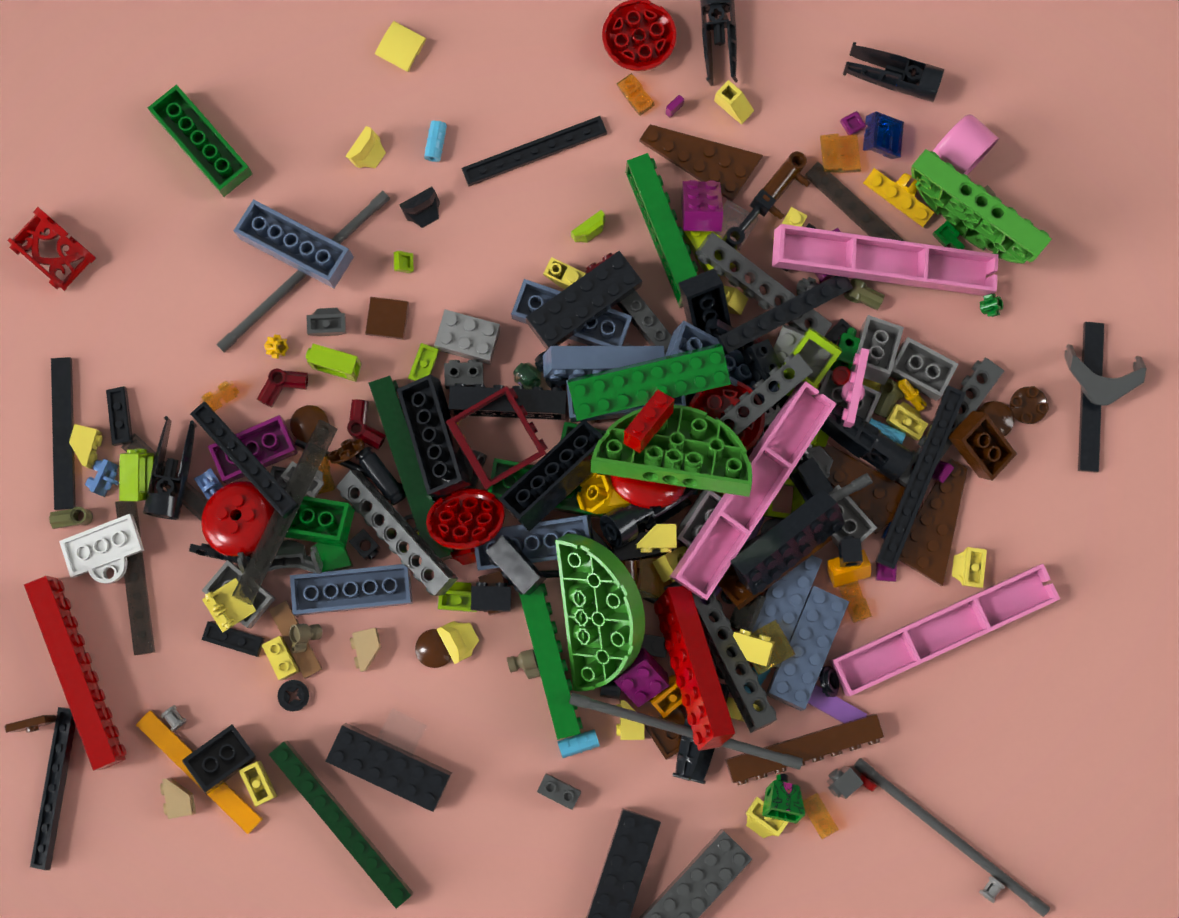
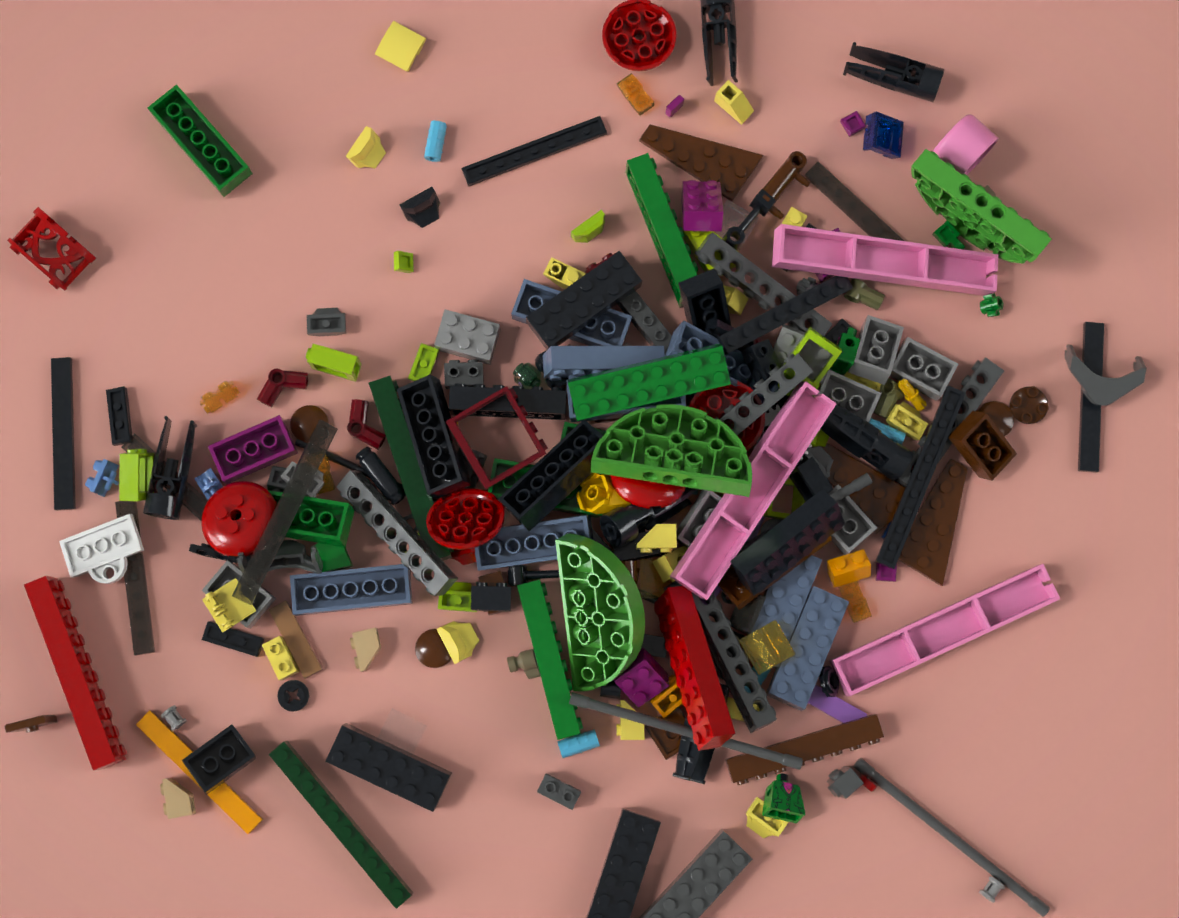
black plate [30,707,76,870] -> none
olive piece [49,507,93,529] -> none
light yellow slope [69,424,103,469] -> none
black tile [190,401,299,519] -> none
dark grey piece [216,191,390,353] -> none
sand blue brick [233,199,354,289] -> none
light yellow brick [239,761,277,807] -> none
yellow gear [264,334,289,359] -> none
dark tan piece [289,623,322,653] -> none
reddish brown dish [328,439,365,464] -> none
black brick [349,529,381,560] -> none
reddish brown tile [365,297,409,340] -> none
brick [486,535,546,595] -> none
red brick [623,390,675,453] -> none
light yellow slope [733,628,775,666] -> none
clear yellow slope [803,793,839,840] -> none
clear yellow slope [820,133,861,173] -> none
red tile [831,366,851,386] -> none
black brick [838,536,863,567] -> none
bright pink plate [841,348,869,428] -> none
yellow plate [863,168,934,227] -> none
magenta tile [932,460,954,483] -> none
light yellow slope [952,547,987,588] -> none

